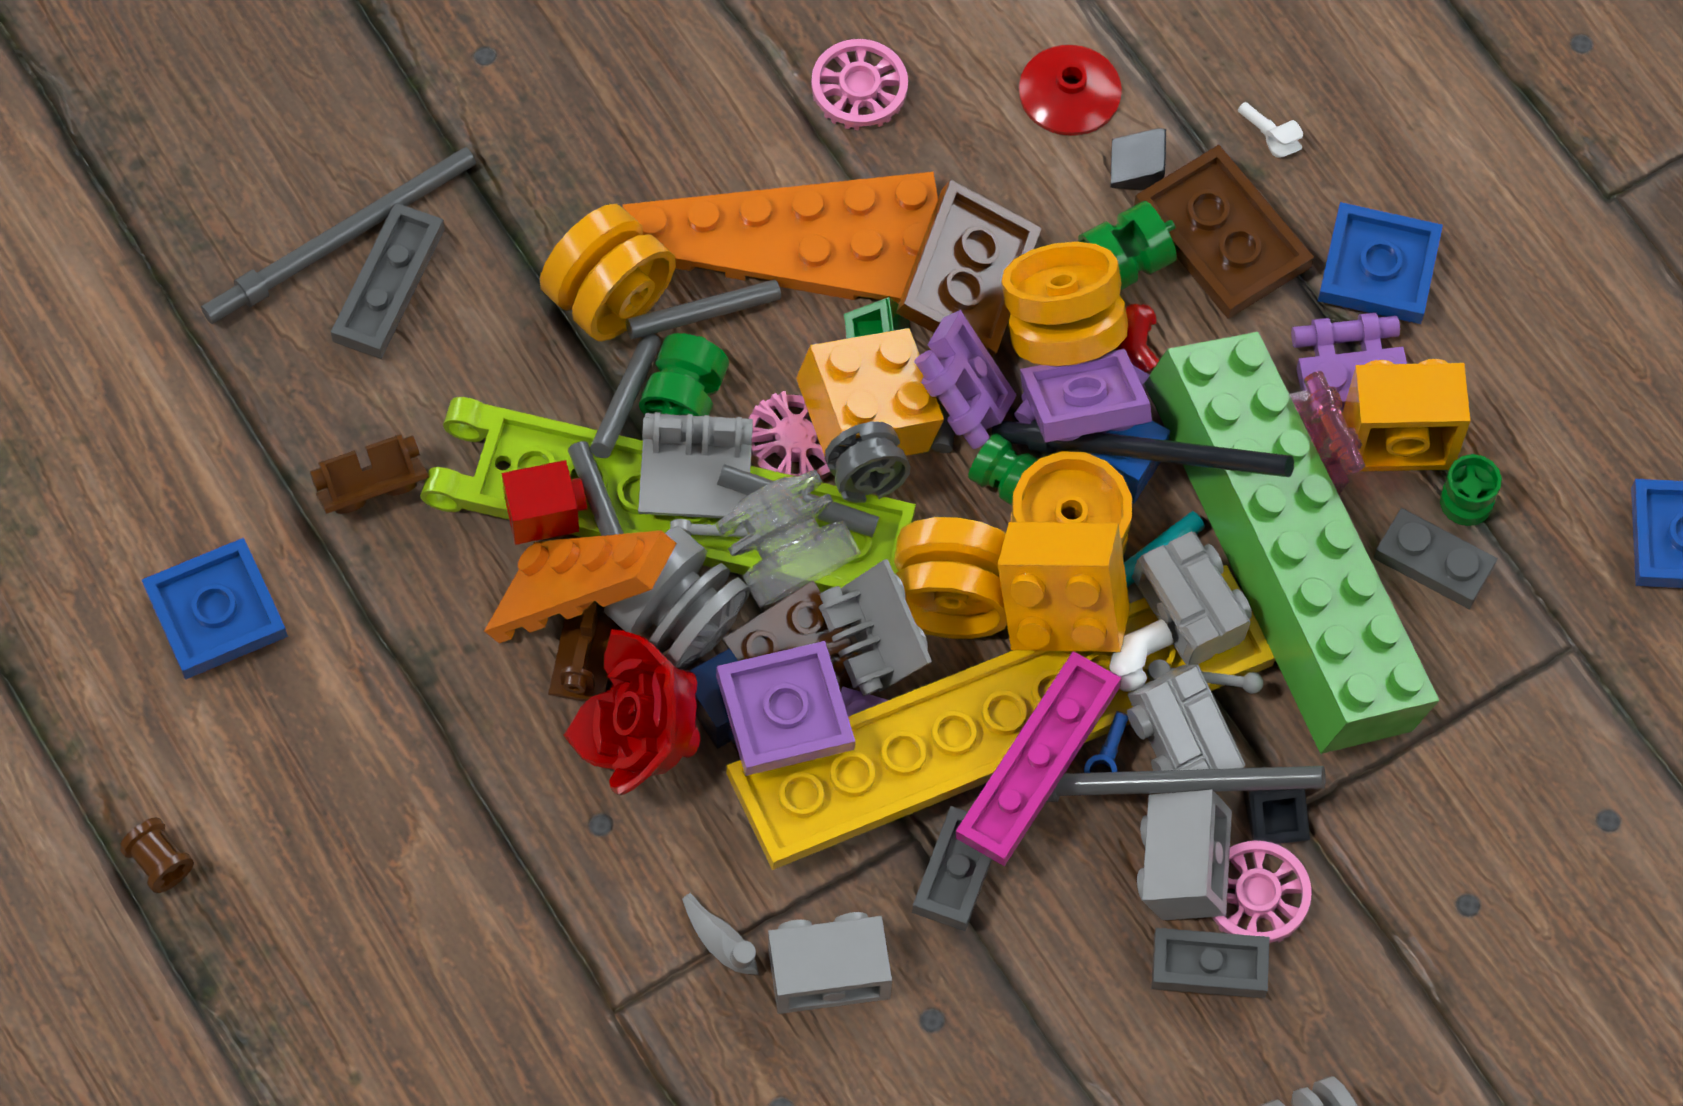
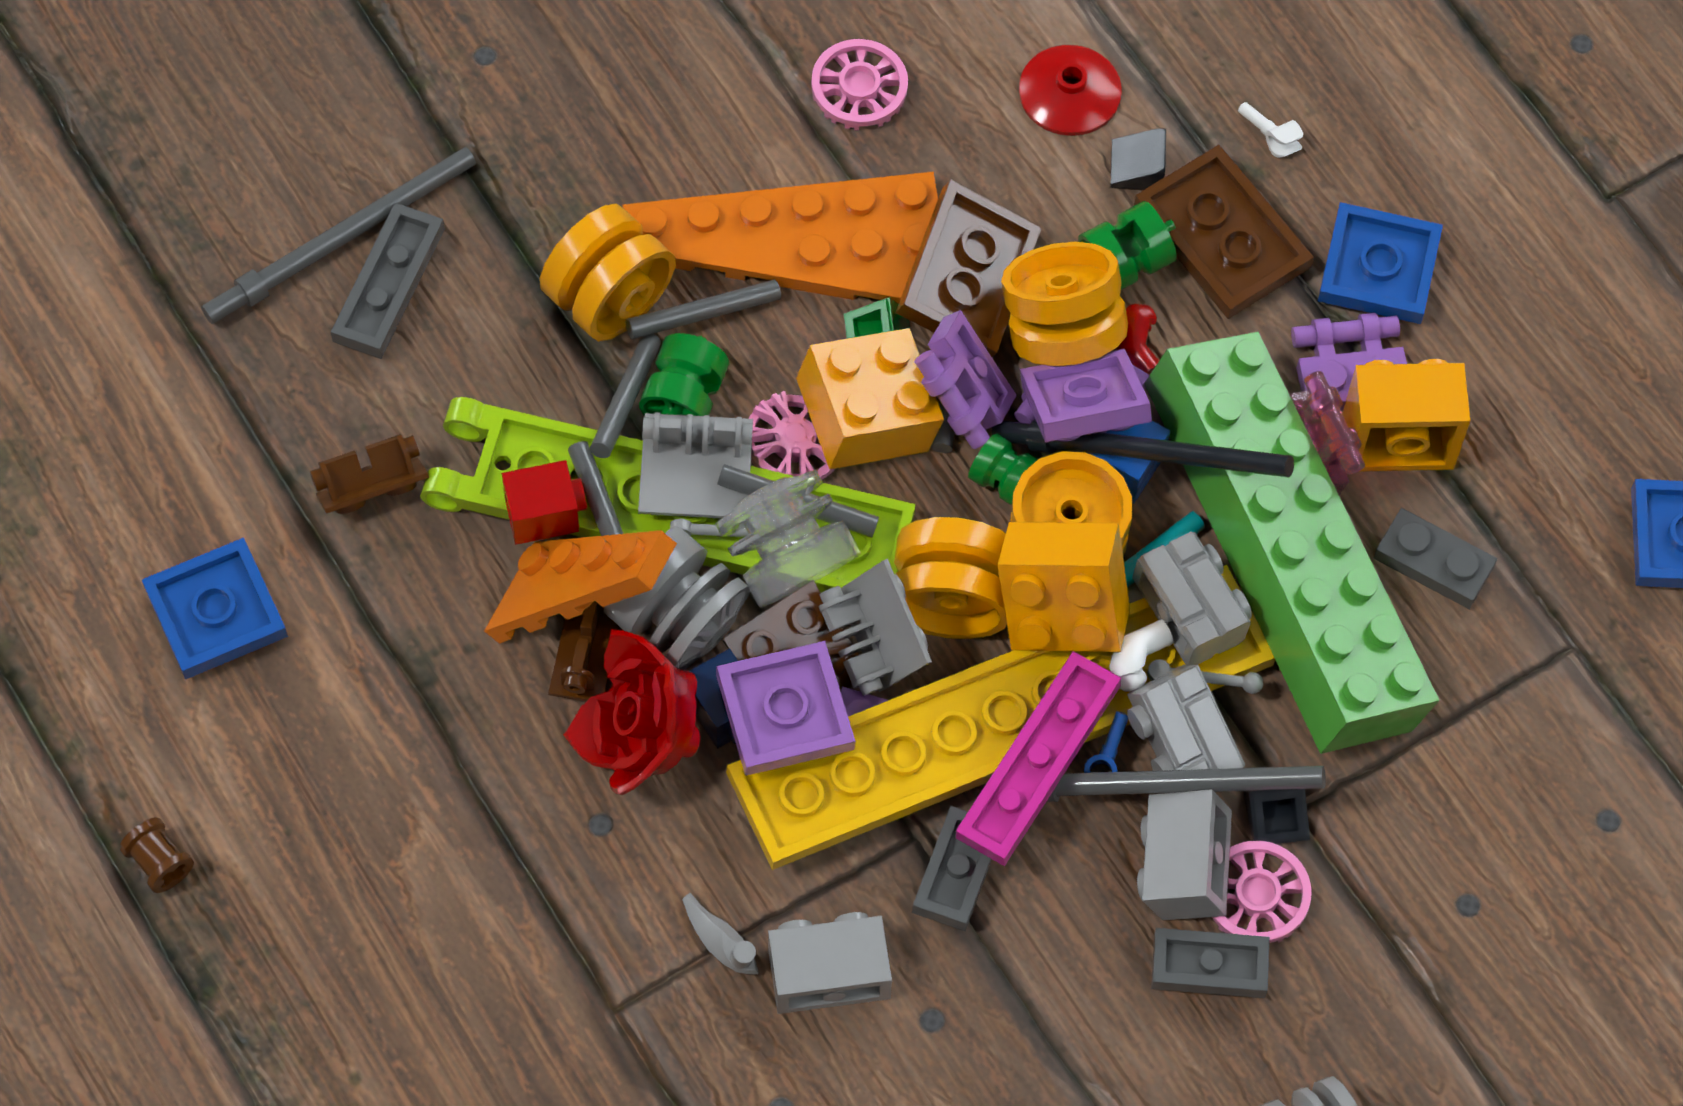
dark grey wheel [824,422,911,503] -> none
green wheel [1440,454,1502,526] -> none

